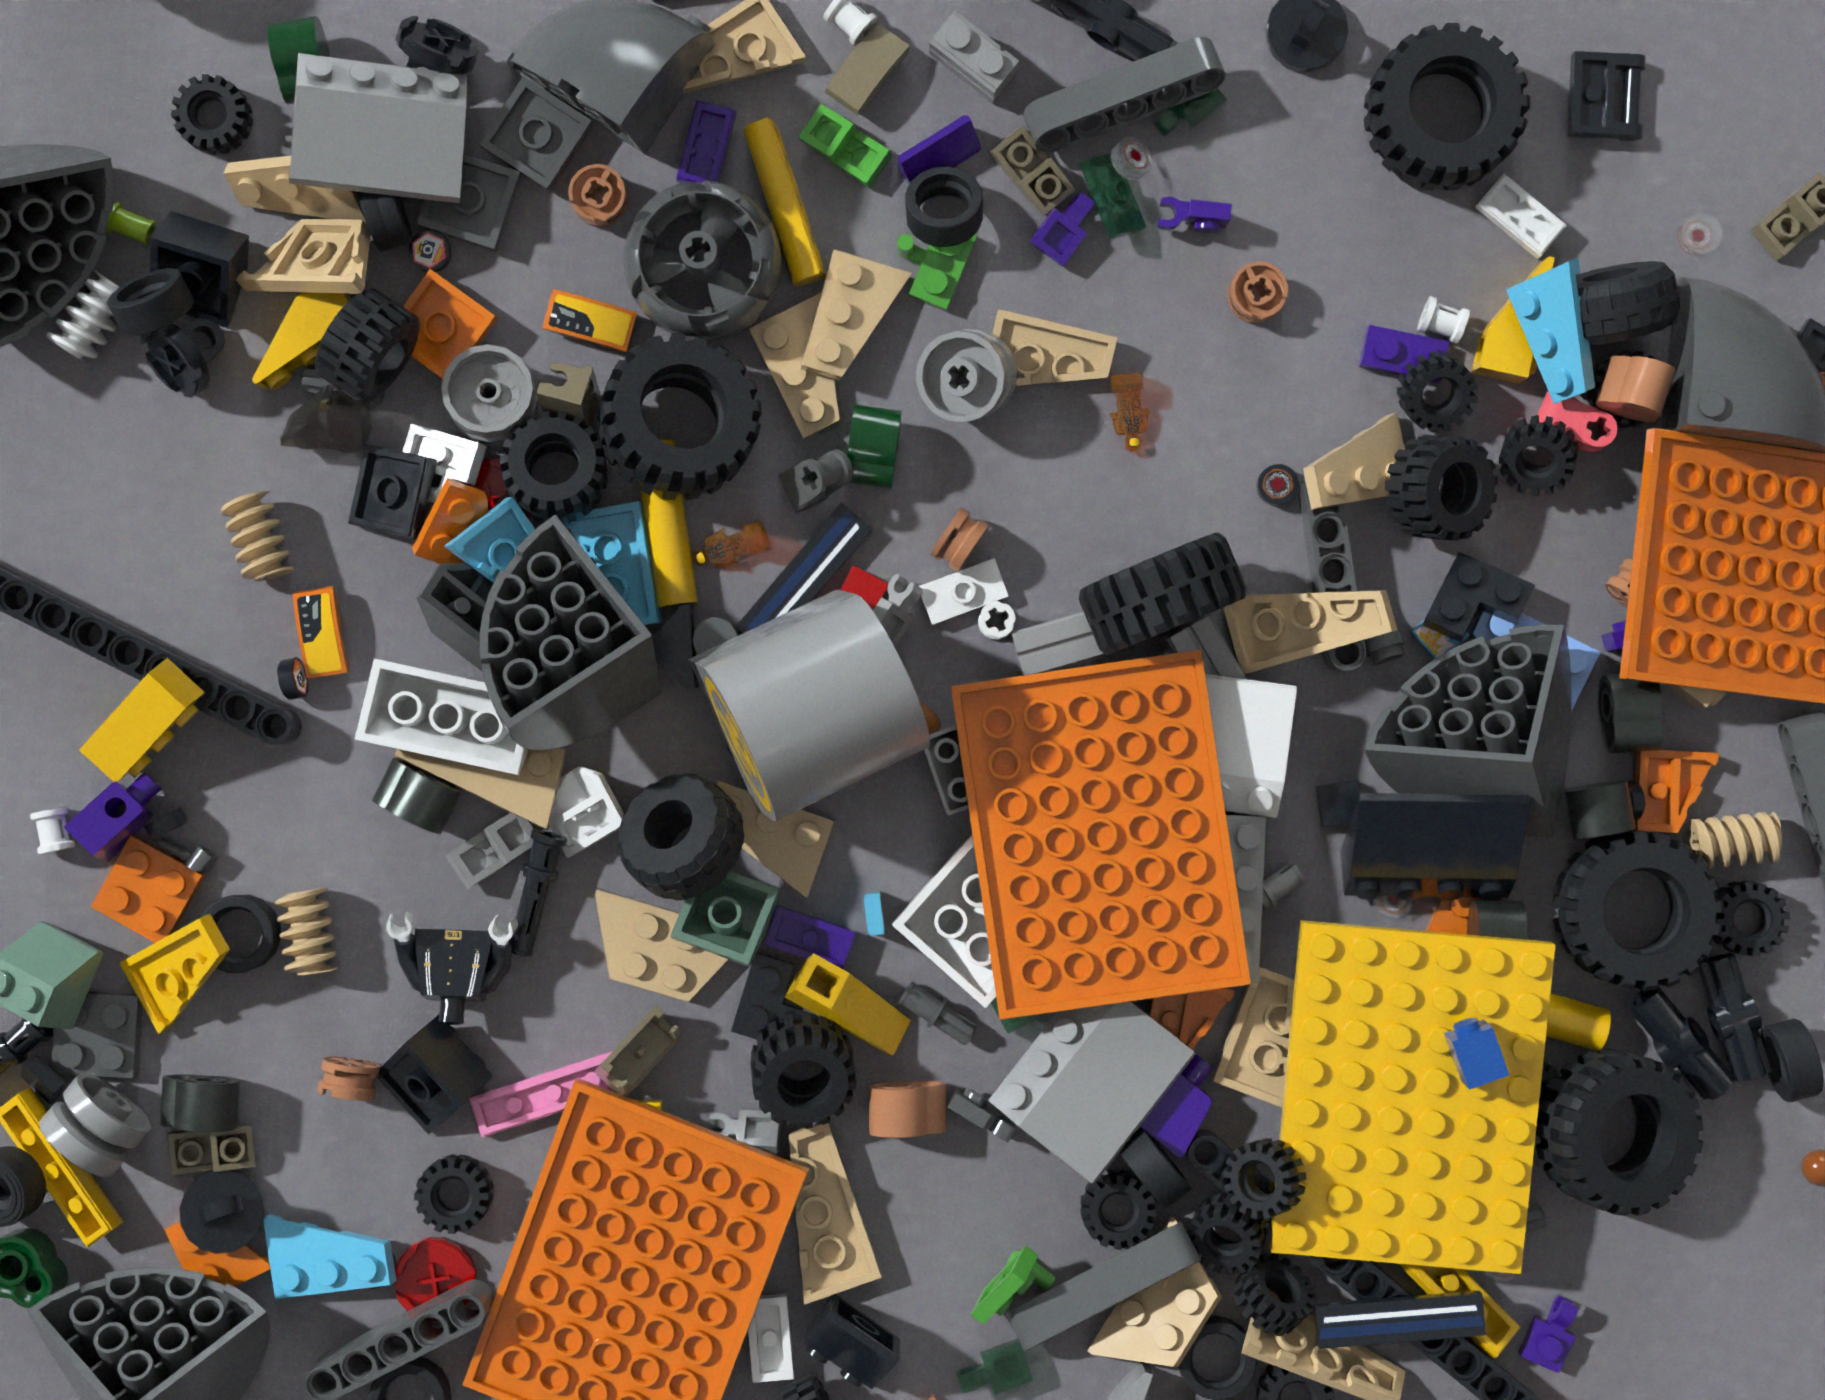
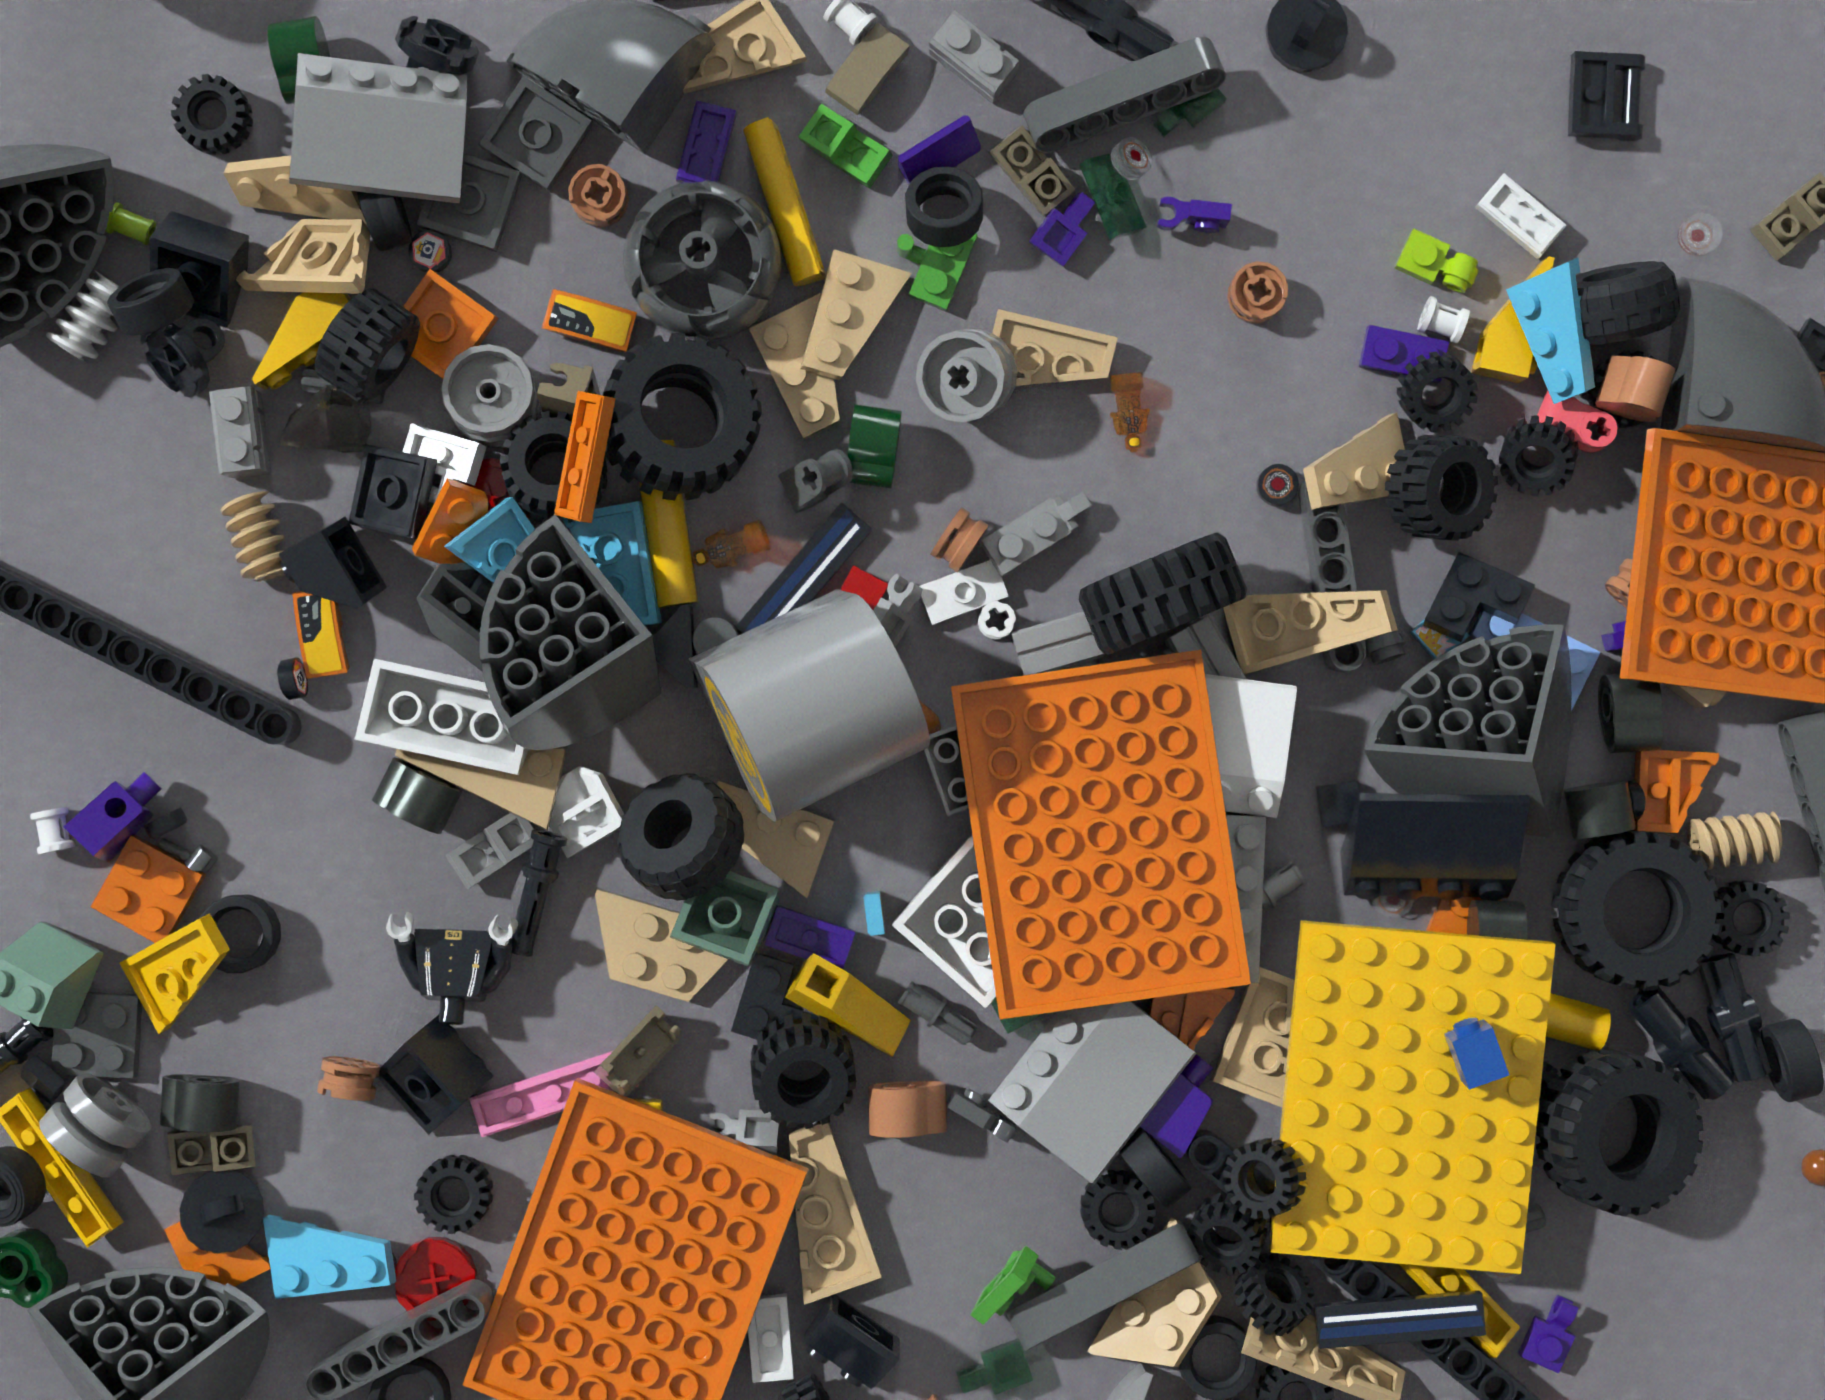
yellow brick [79,658,205,782] -> none
tan piece [275,887,338,975] -> none
black tyre [1363,23,1530,191] -> none
none -> light grey brick [209,387,271,478]
none -> black slope [279,516,387,609]
none -> orange tile [554,391,616,523]
none -> light grey hinge [979,492,1092,577]
none -> lime plate [1394,228,1479,293]

